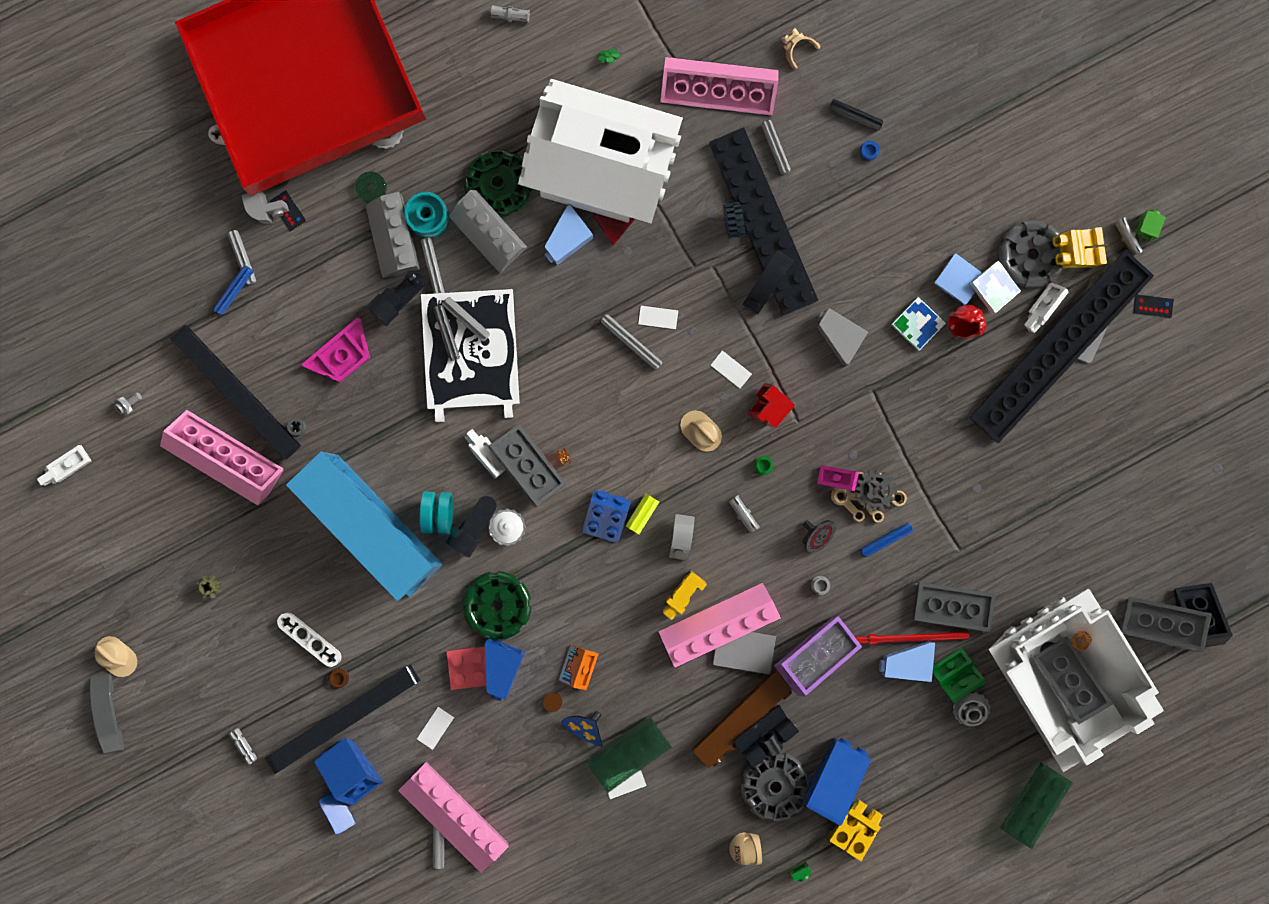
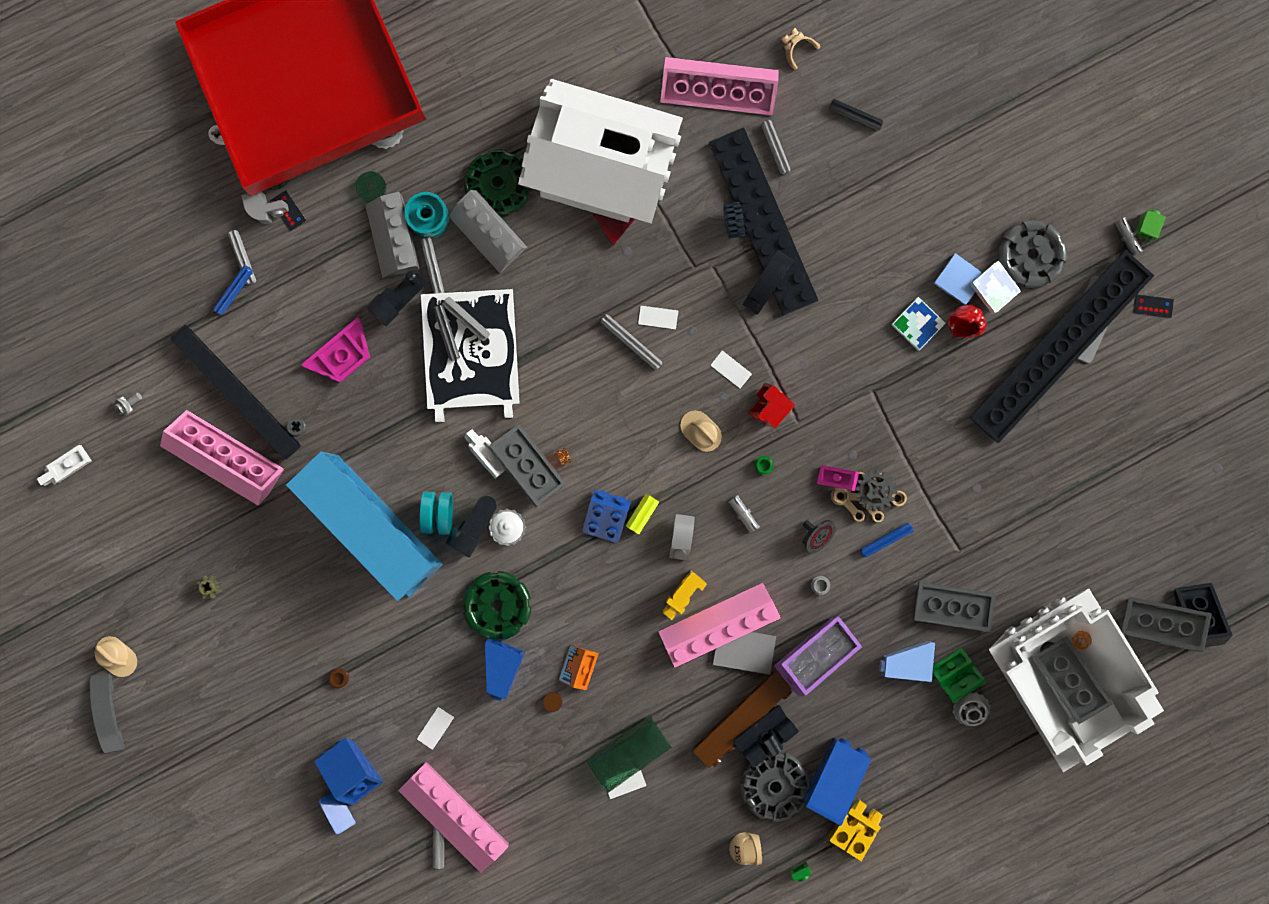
light grey axle [229,728,257,765] -> none
black beam [265,664,421,774] -> none
white beam [277,613,341,667] -> none
coral plate [447,646,486,690] -> none
light grey pin [491,5,530,23] -> none
light blue slope [545,204,593,265] -> none
blue shield [560,711,603,747] -> none
green plant [598,49,620,64] -> none
light grey slope [817,308,868,367] -> none
red bar [855,632,969,646] -> none
blue tile [859,141,879,161] -> none
clear green container [1000,762,1073,849] -> none
white hinge [1024,283,1068,333] -> none
yellow hips [1053,227,1107,269] -> none

